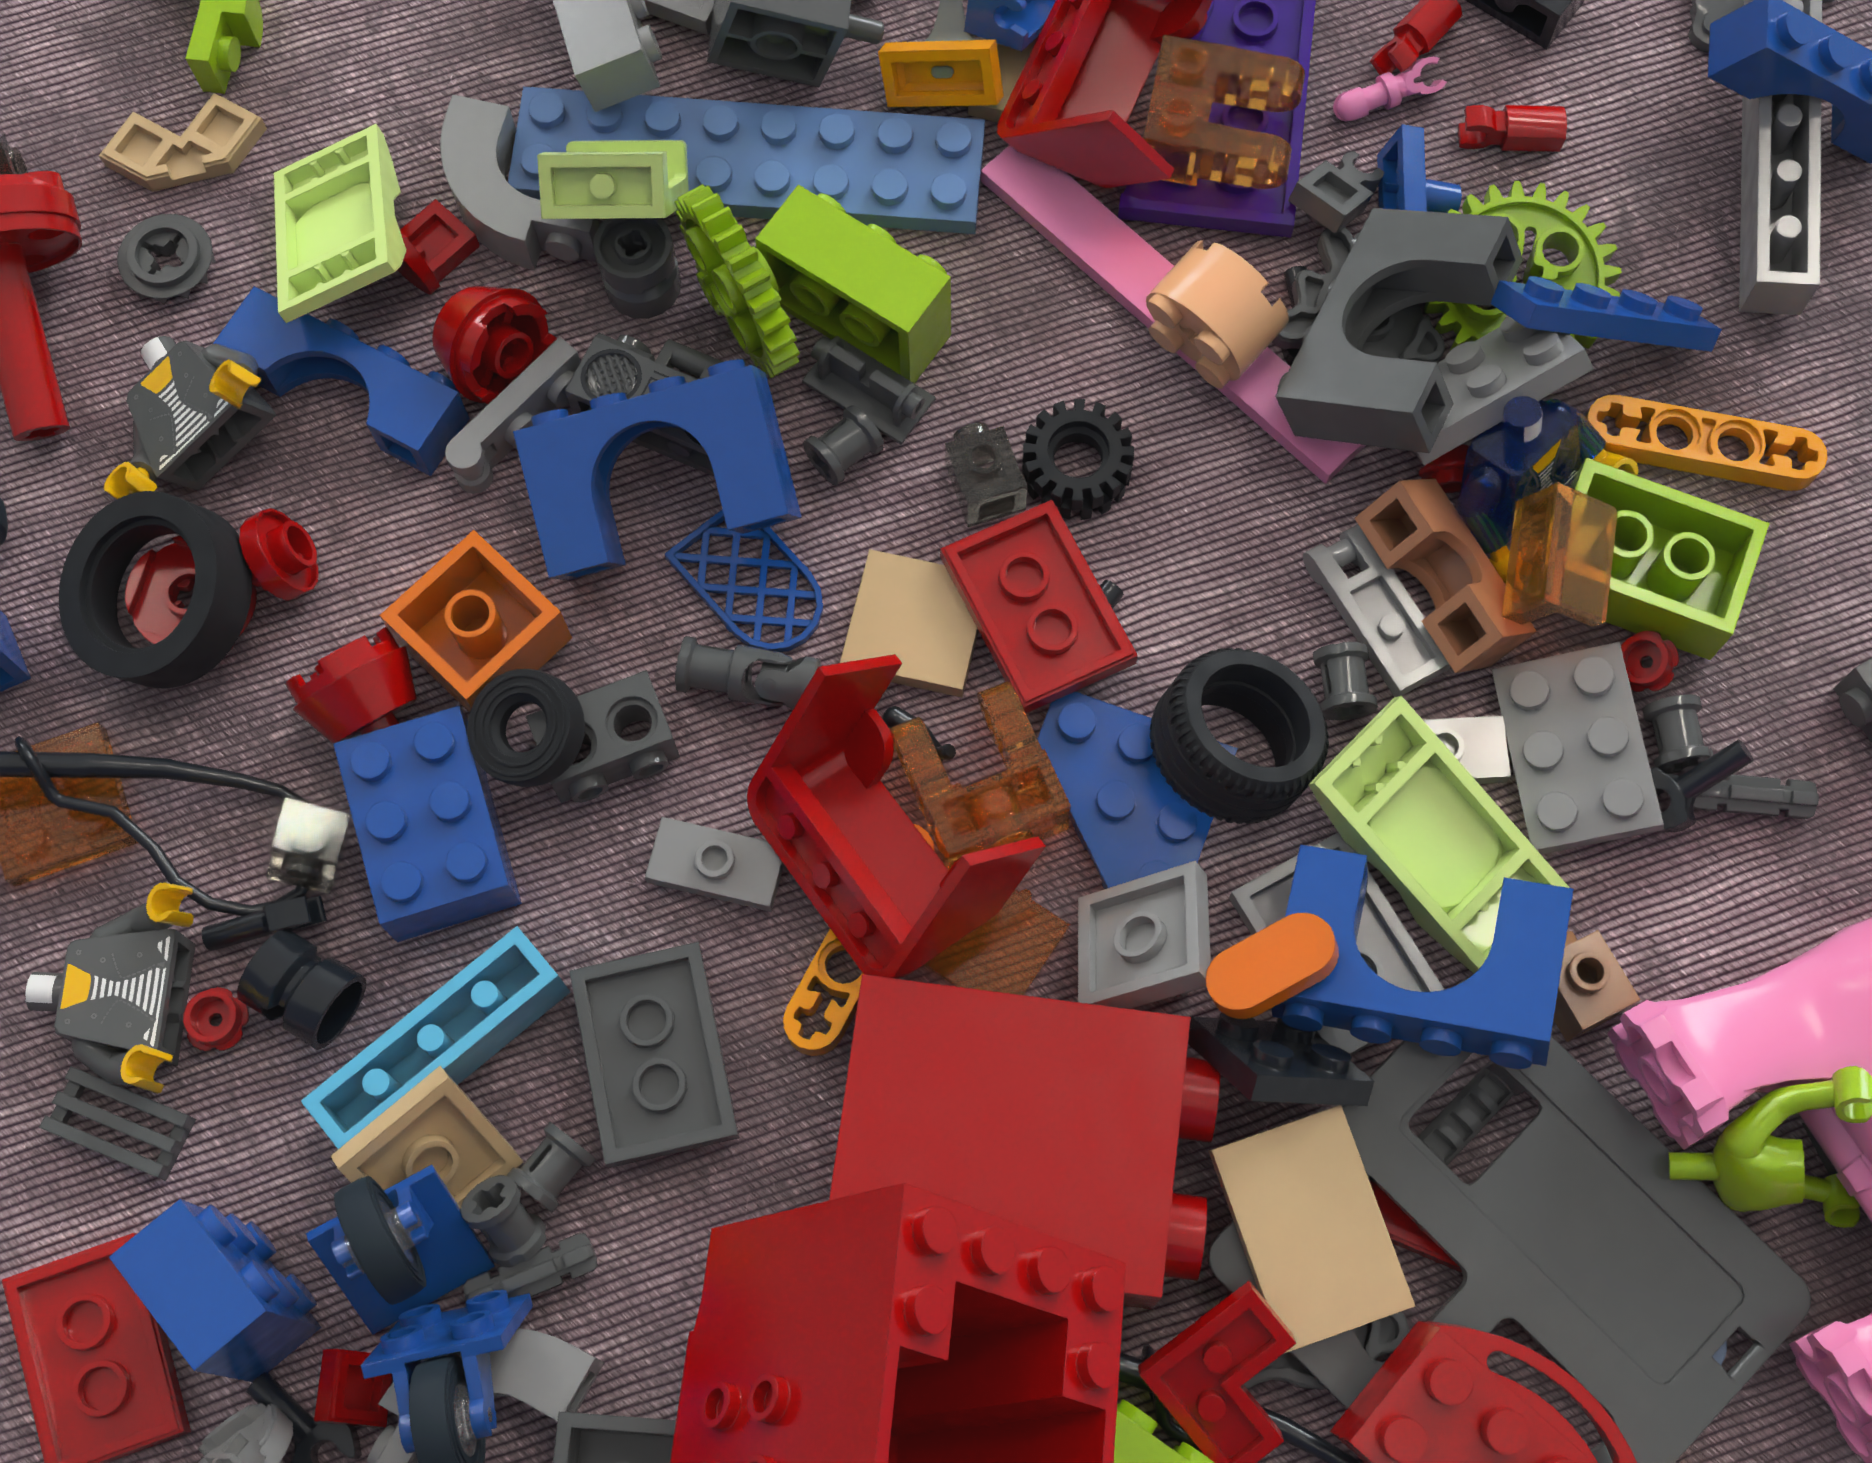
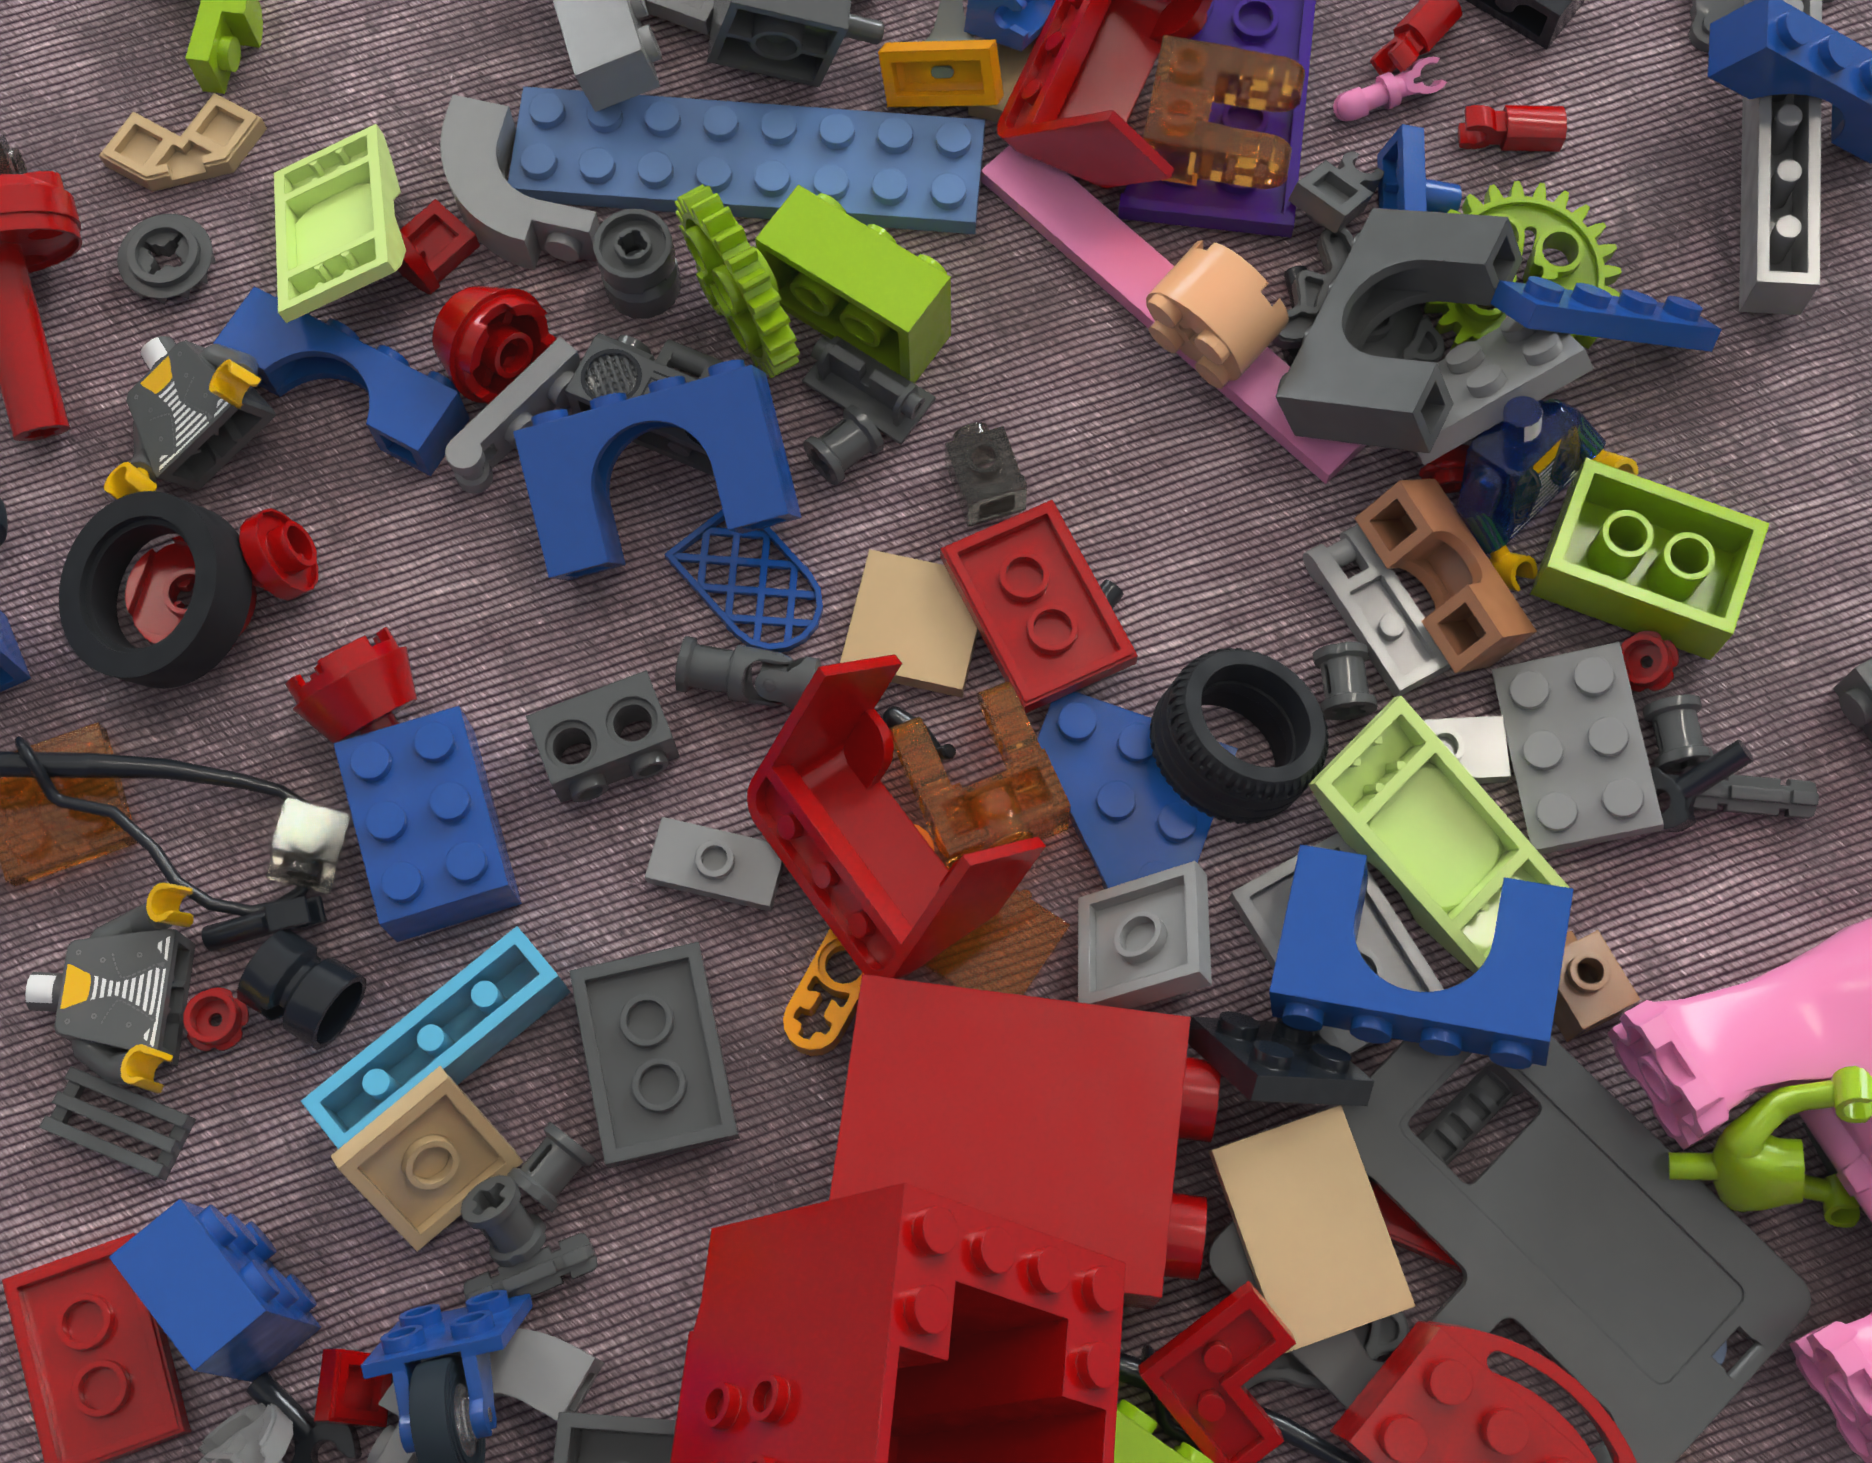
blue plate [306,1164,495,1335] -> none
orange brick [379,530,572,713] -> none
black tyre [467,669,585,787] -> none
yellowish green panel [537,140,689,219] -> none
black tyre [1022,399,1134,520] -> none
orange tile [1206,913,1339,1019] -> none
clear orange panel [1502,482,1617,627] -> none
light orange beam [1581,395,1828,491] -> none

